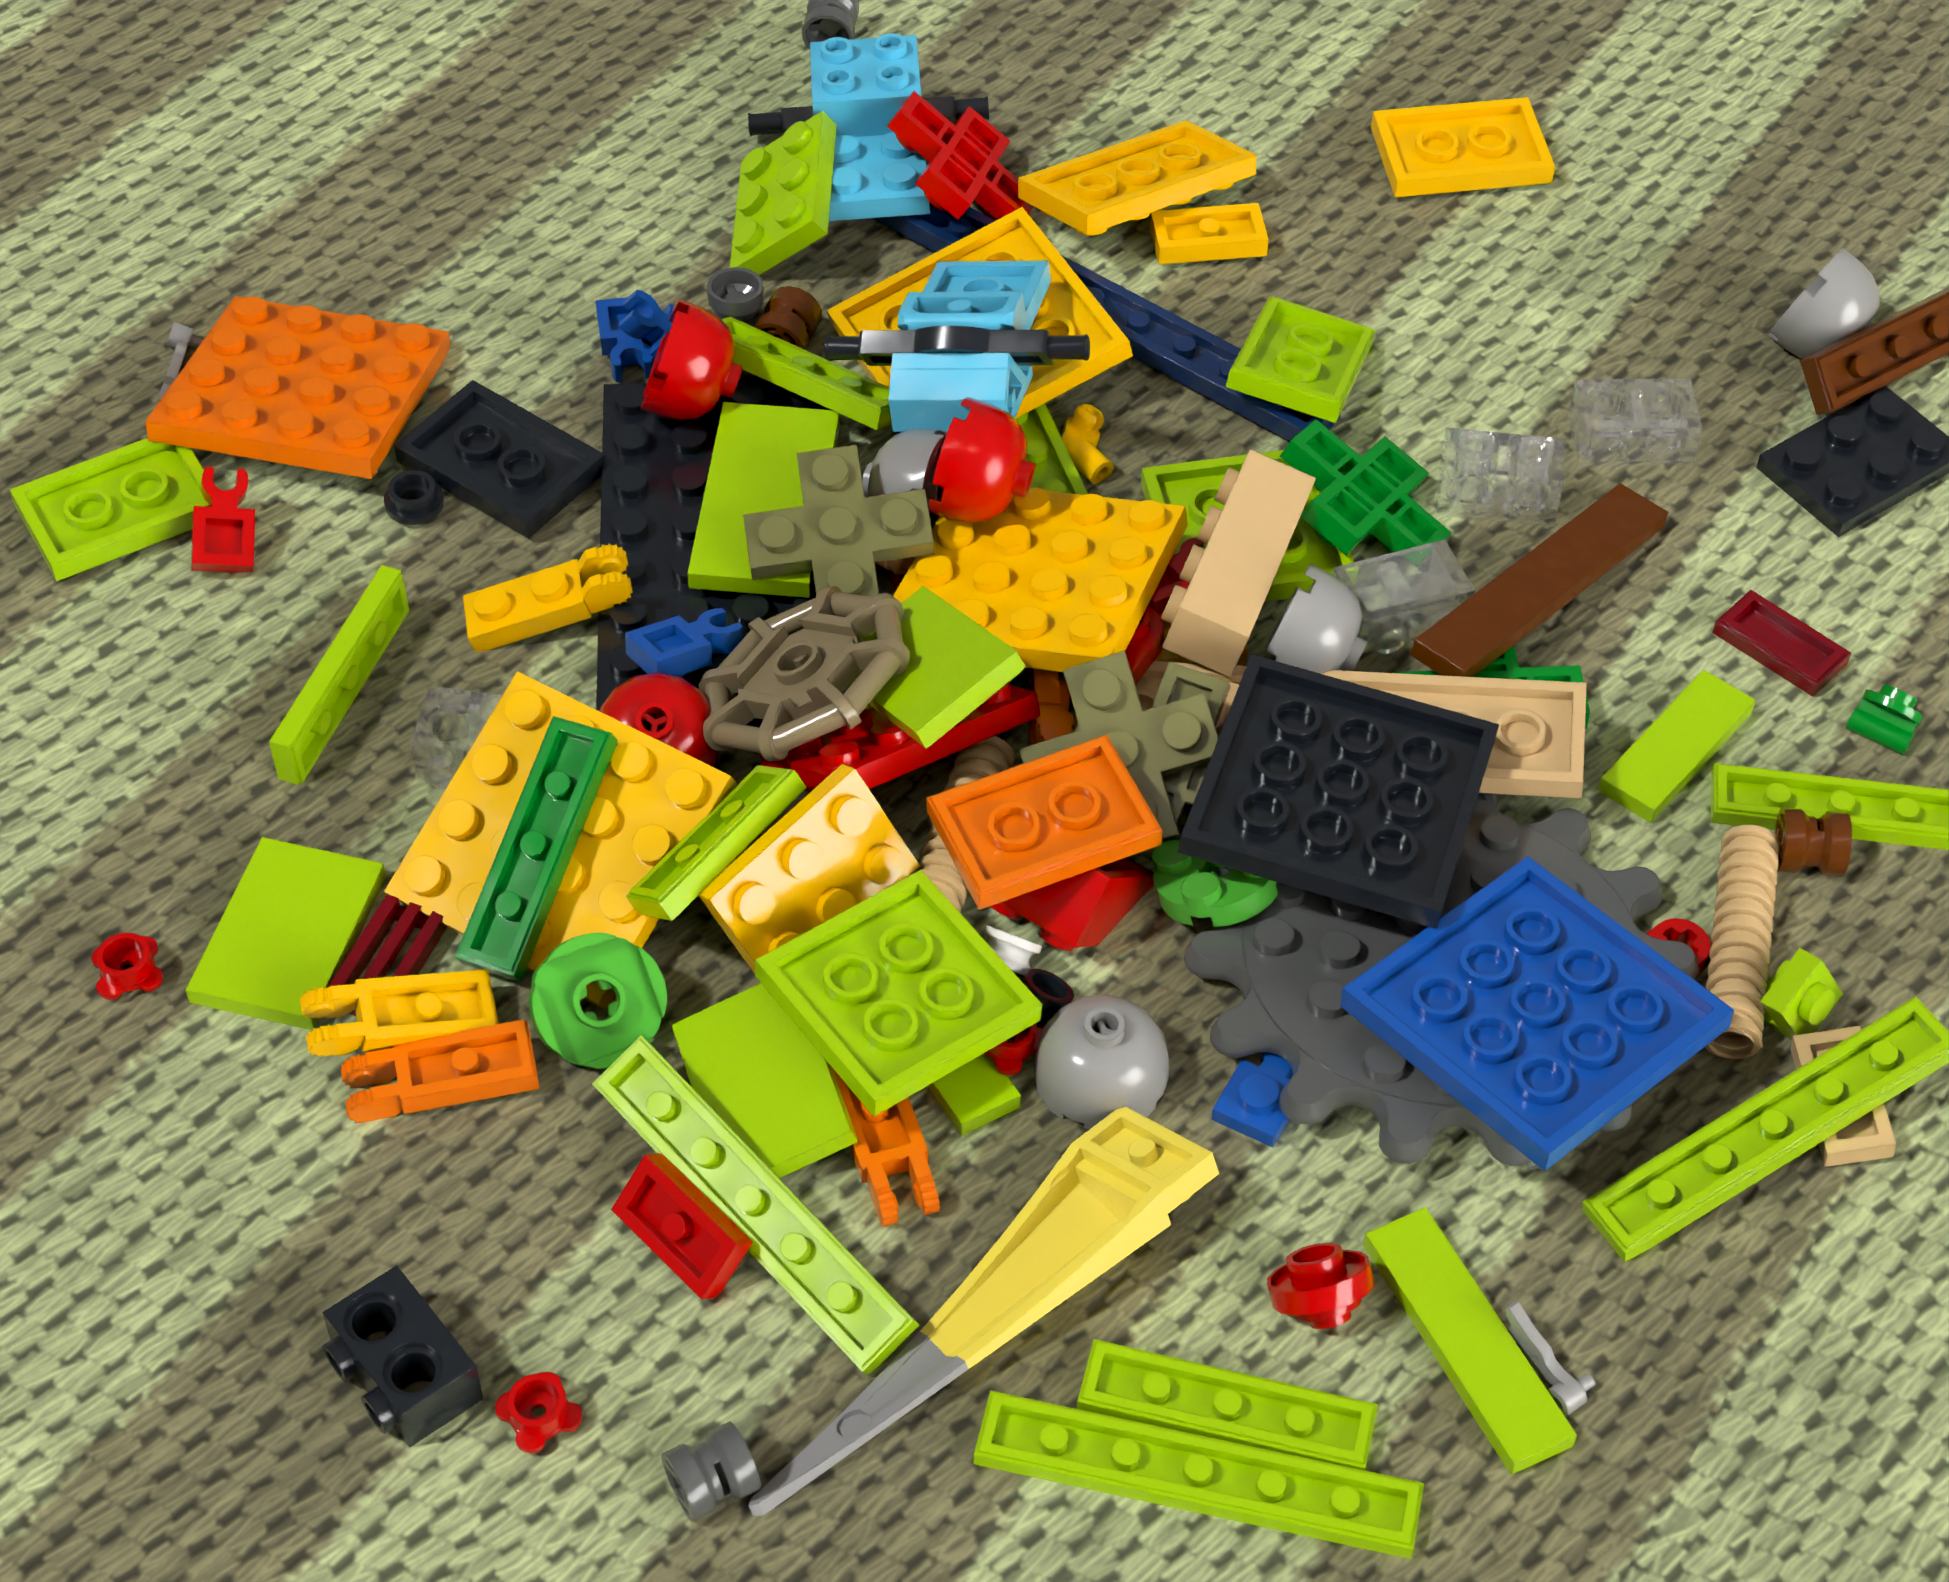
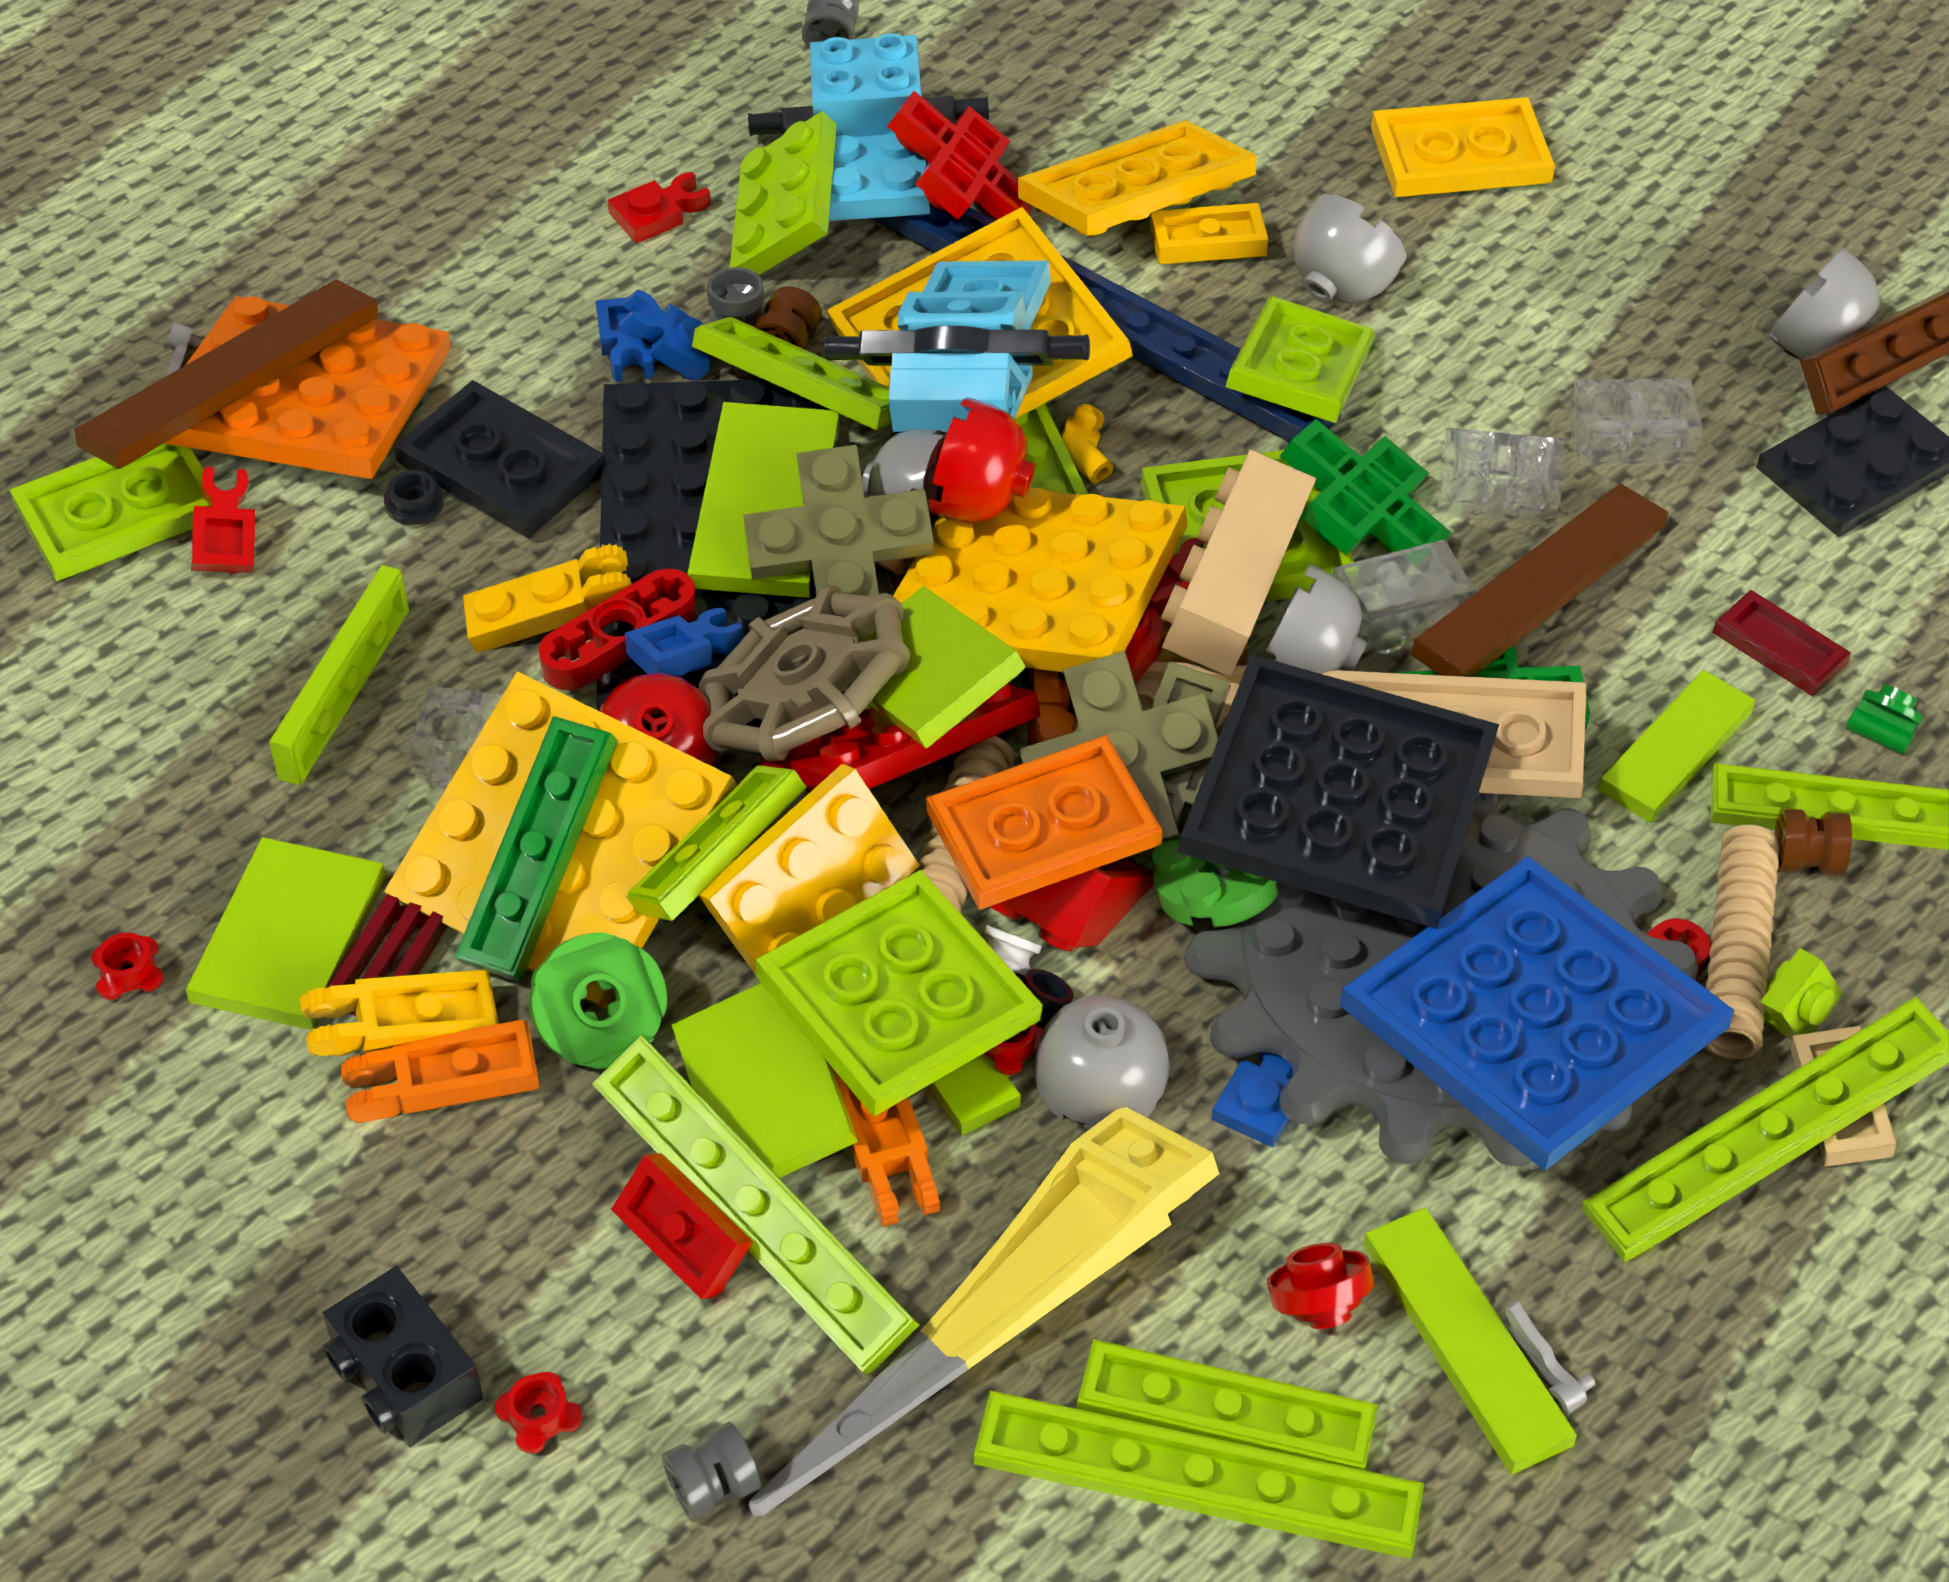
red cylinder [640,299,743,421] -> none
none -> reddish brown tile [74,279,378,470]
none -> red beam [539,569,696,691]
none -> red plate [608,172,711,244]
none -> light grey cylinder [1292,194,1407,303]

